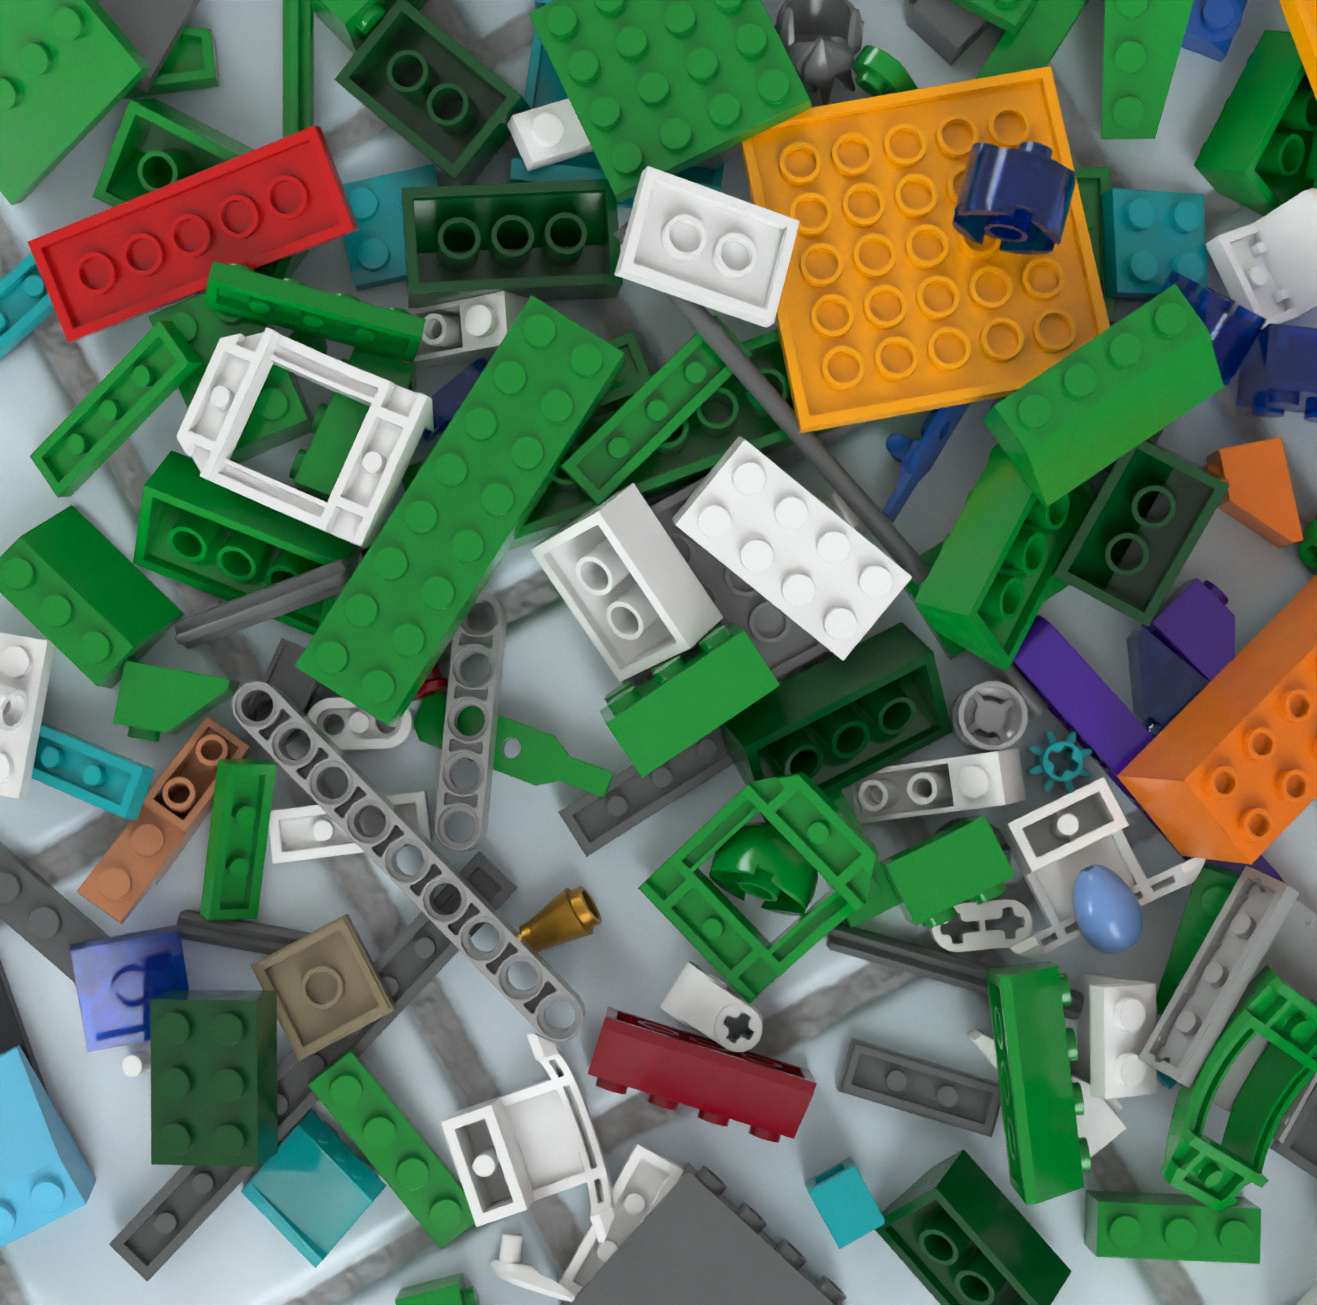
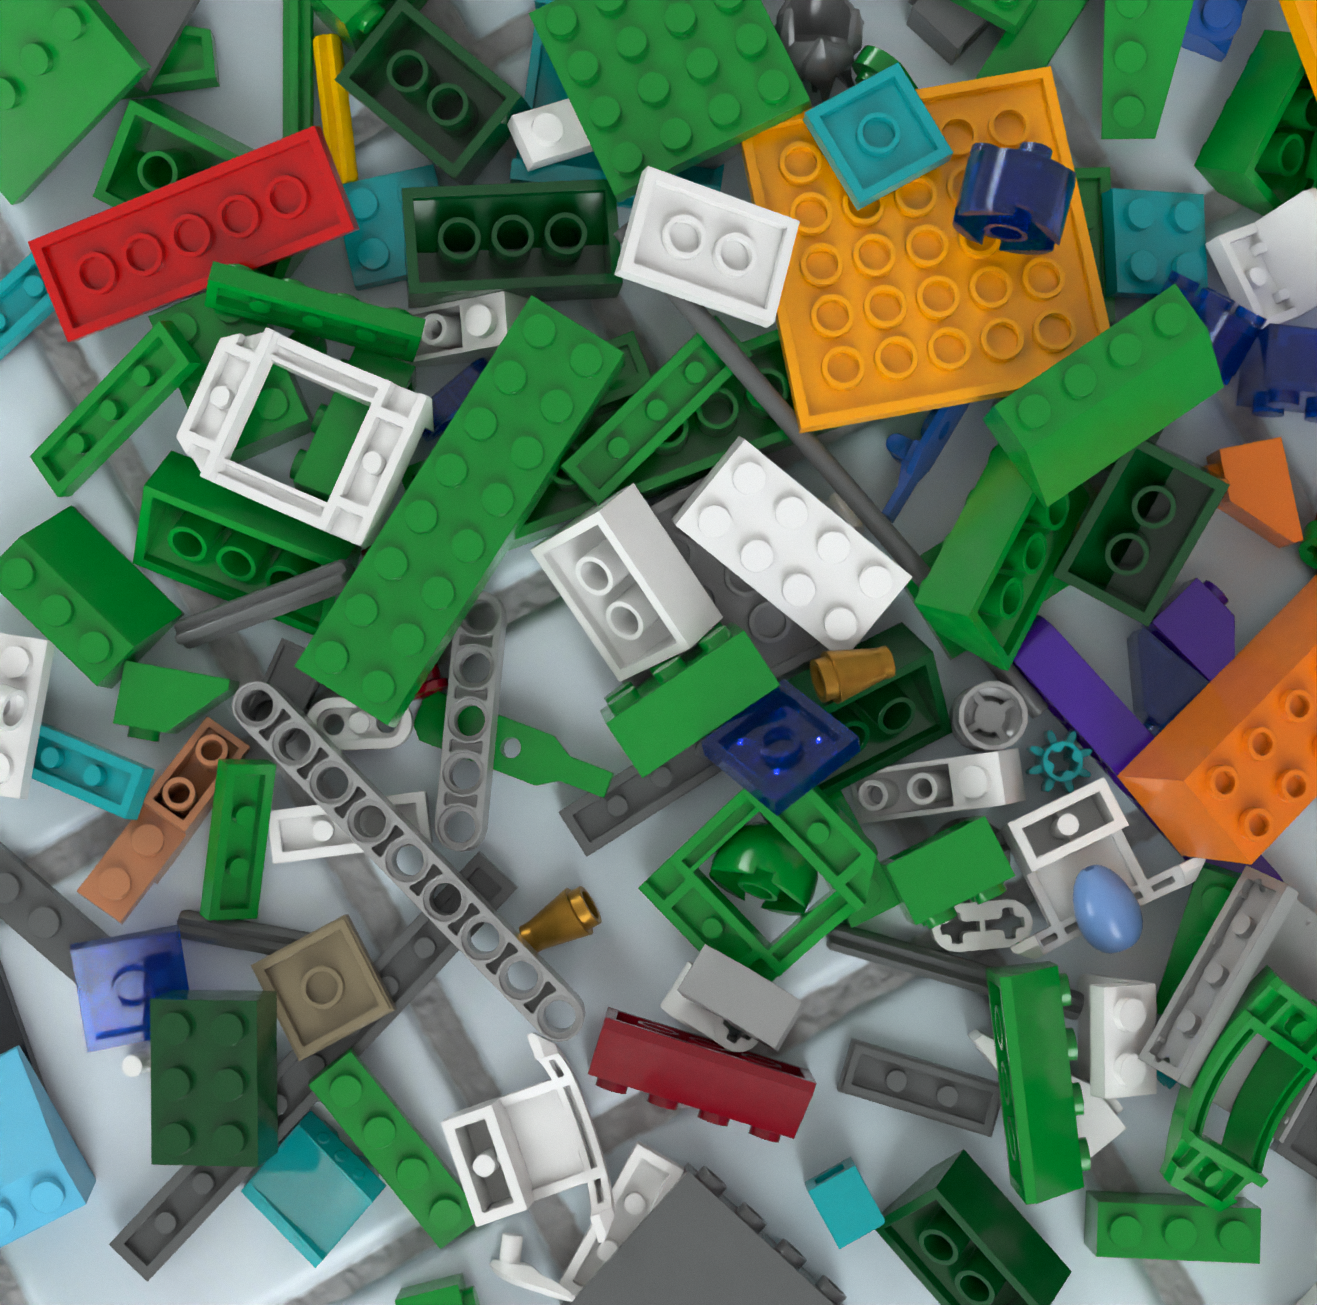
none -> yellow axle [312,33,359,184]
none -> light grey slope [677,944,805,1052]
none -> clear blue plate [701,679,861,816]
none -> teal plate [803,63,953,211]
none -> pearl gold cone [810,645,896,704]

